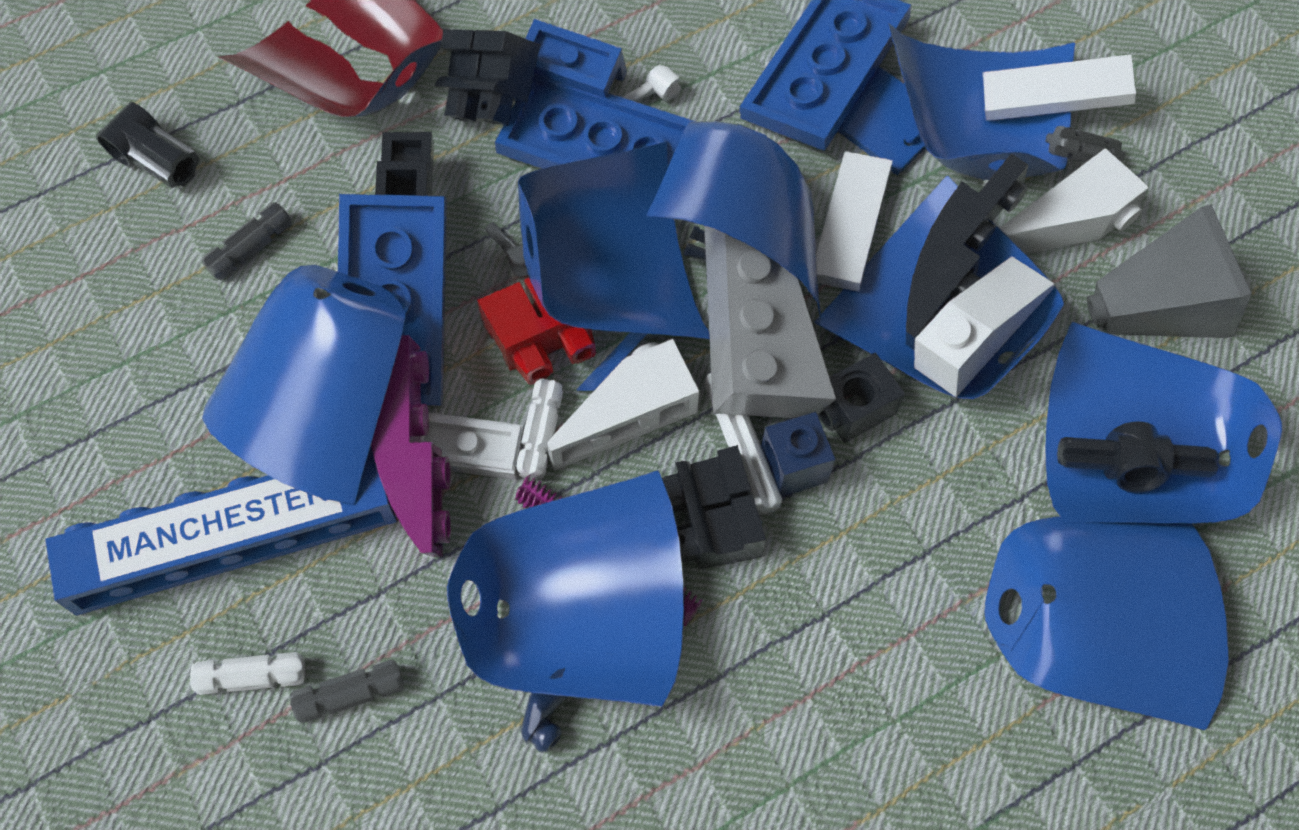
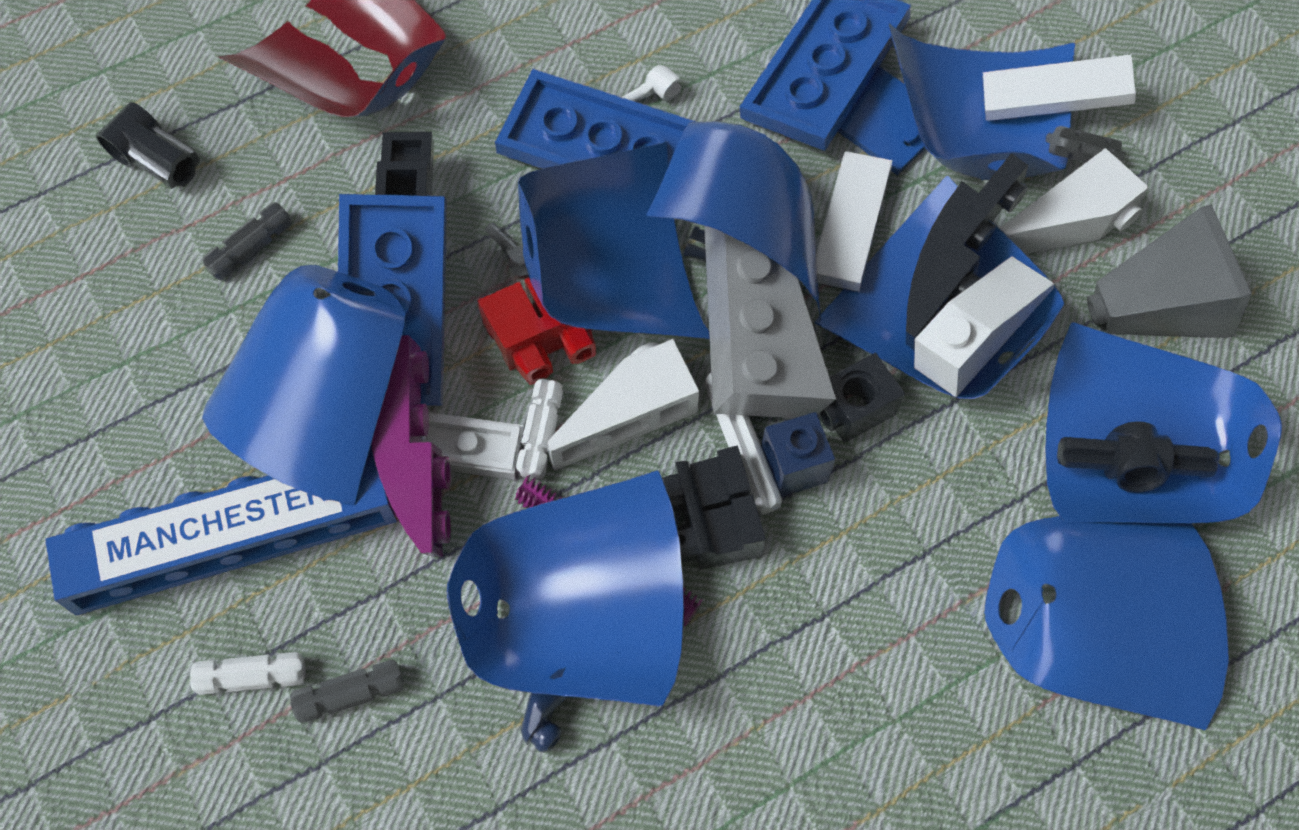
black hips [435,29,540,126] -> none
blue panel [525,19,627,99] -> none
blue sticker [576,332,647,391] -> none

